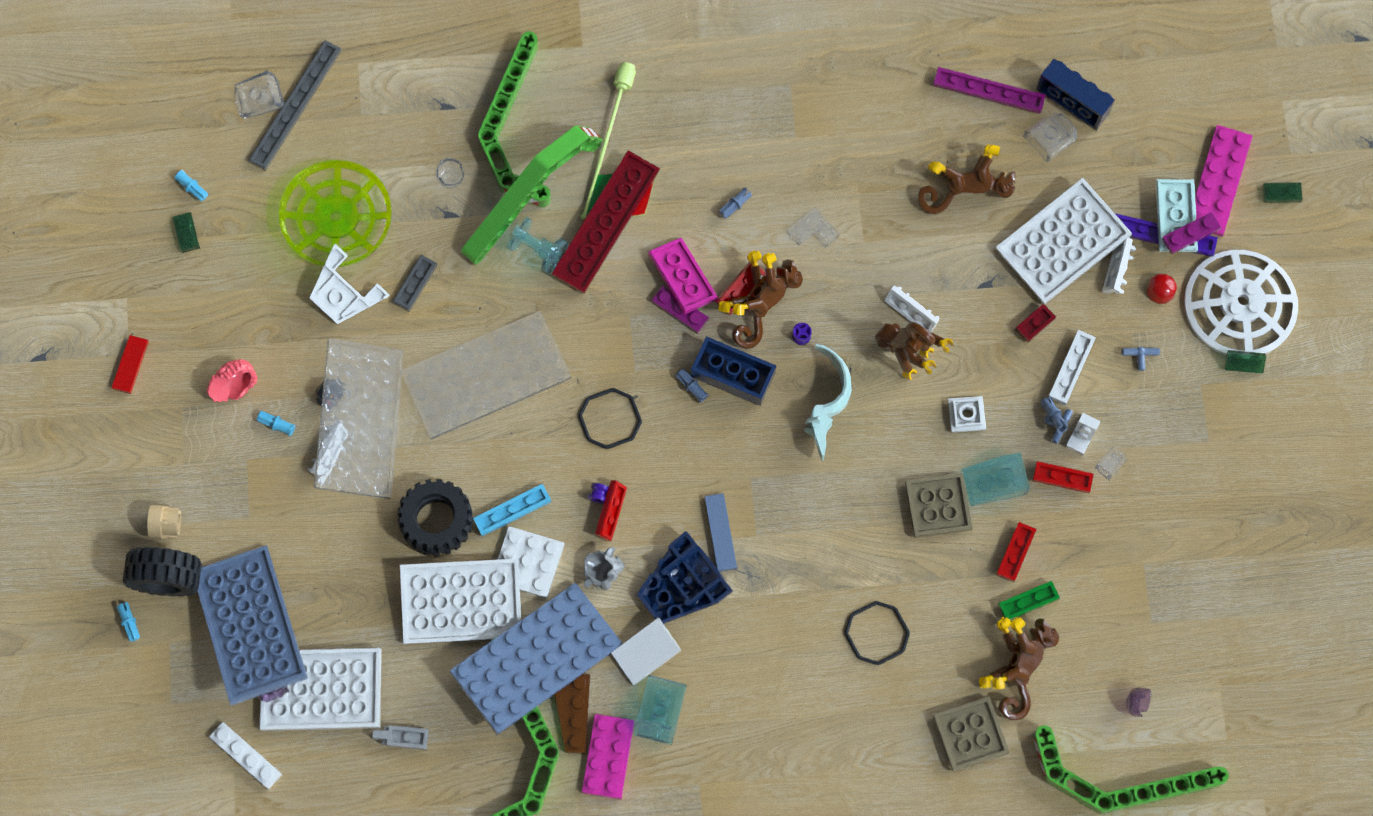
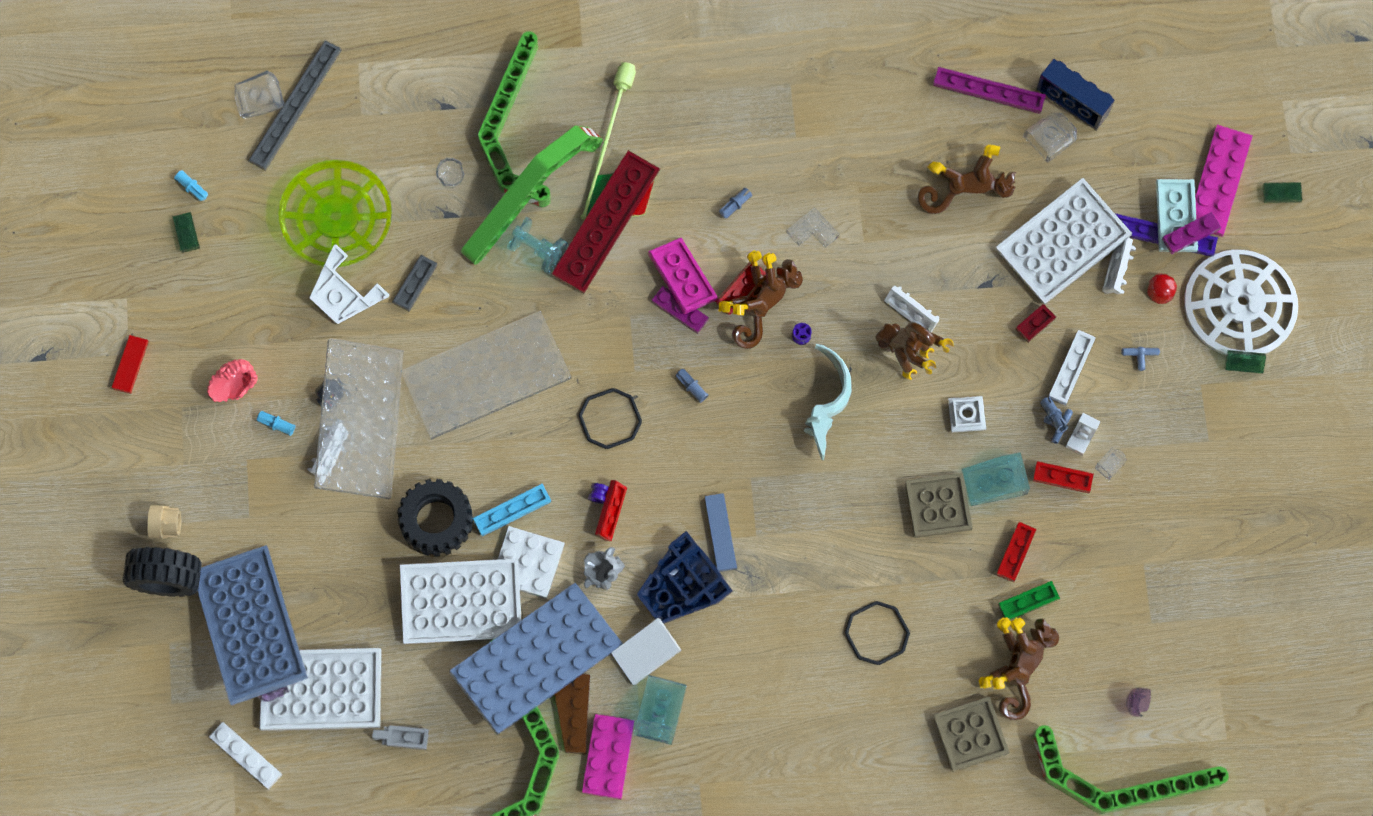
medium azure axle [117,602,140,642] -> none
dark blue brick [691,336,777,406] -> none

